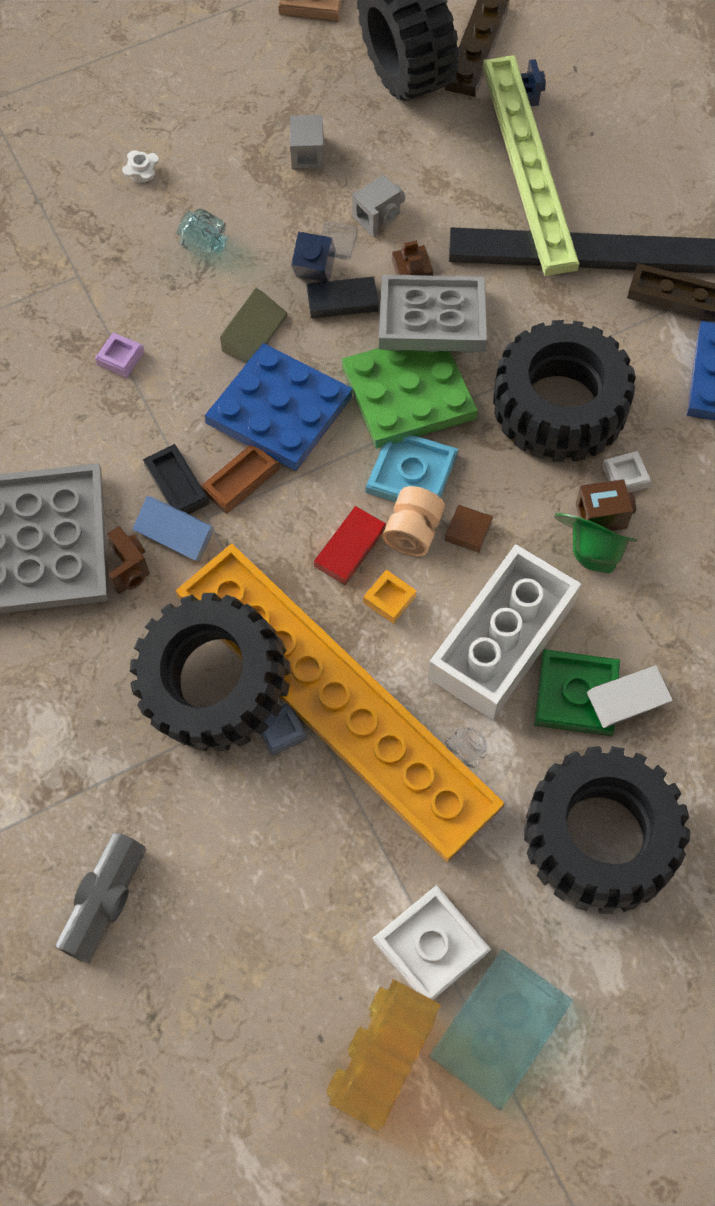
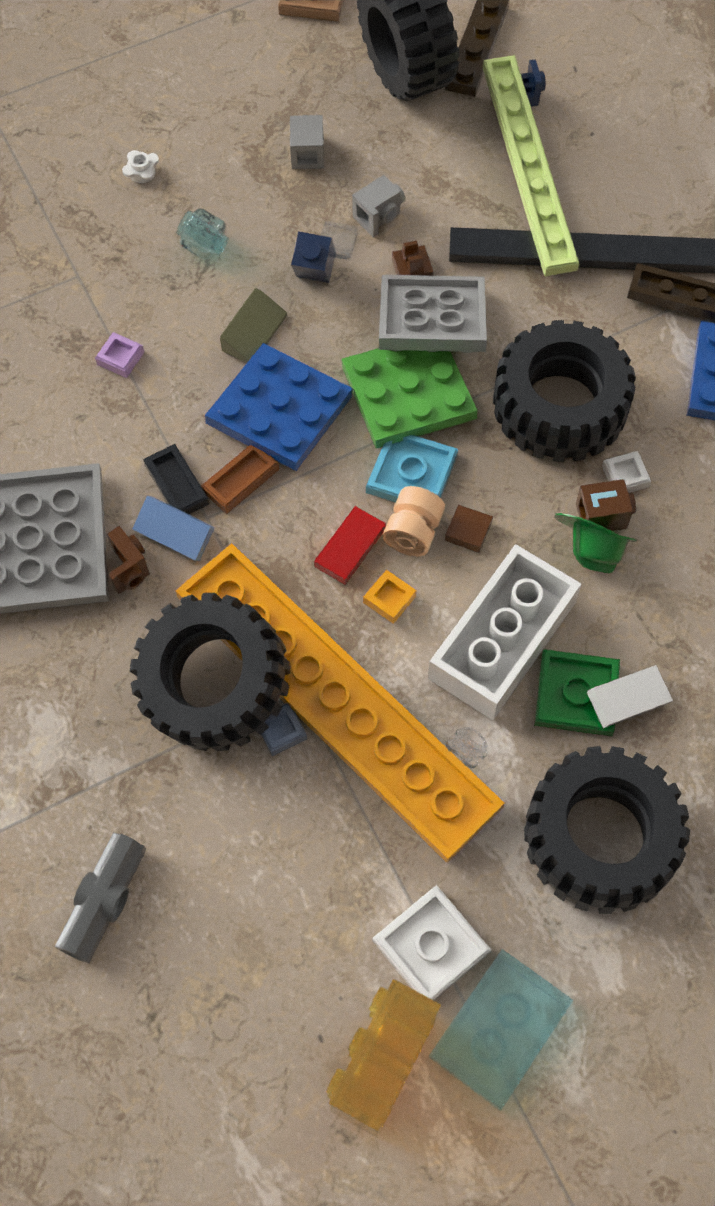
black tile [306,276,379,319] -> none

